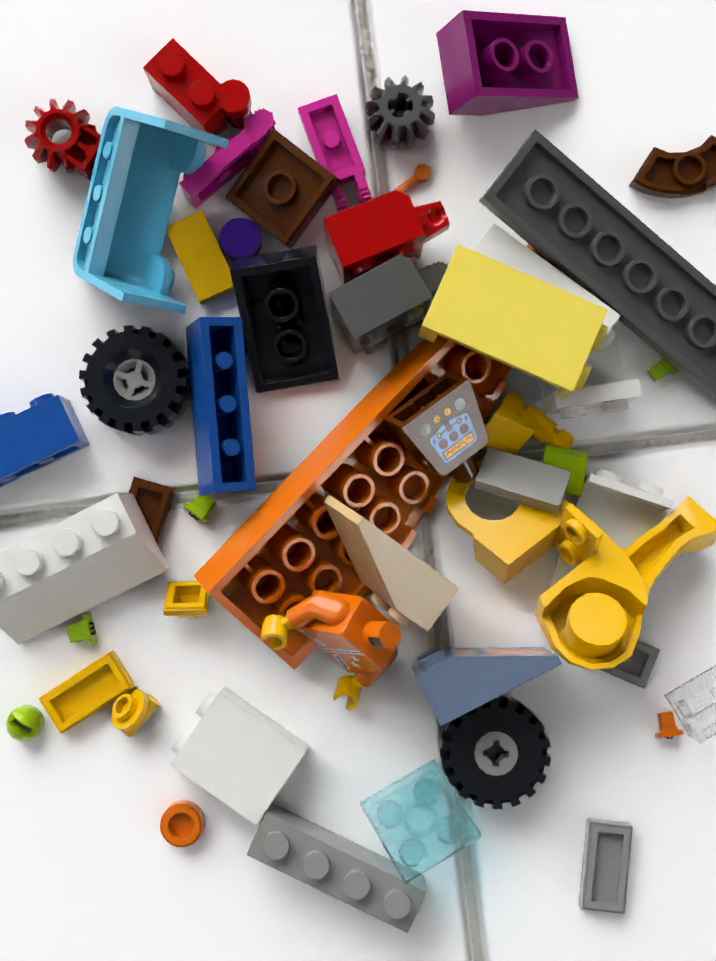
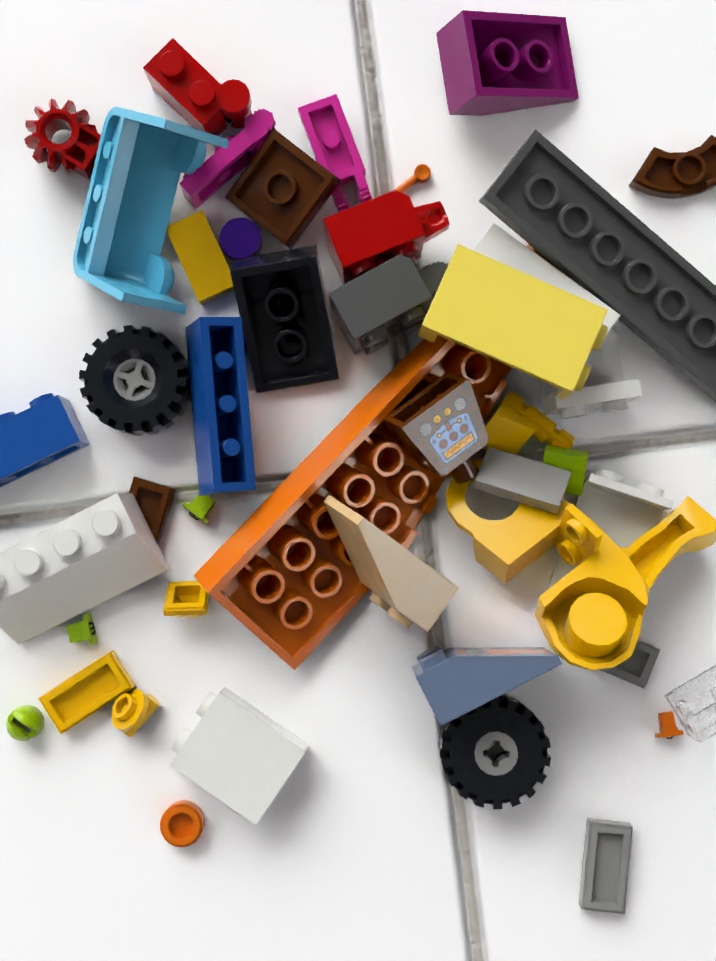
light grey brick [247,803,427,933] -> none
orange torso [260,590,402,710] -> none
clear light blue plate [360,758,482,884] -> none
dark grey gear [364,74,435,151] -> none
lime piece [647,355,679,382] -> none

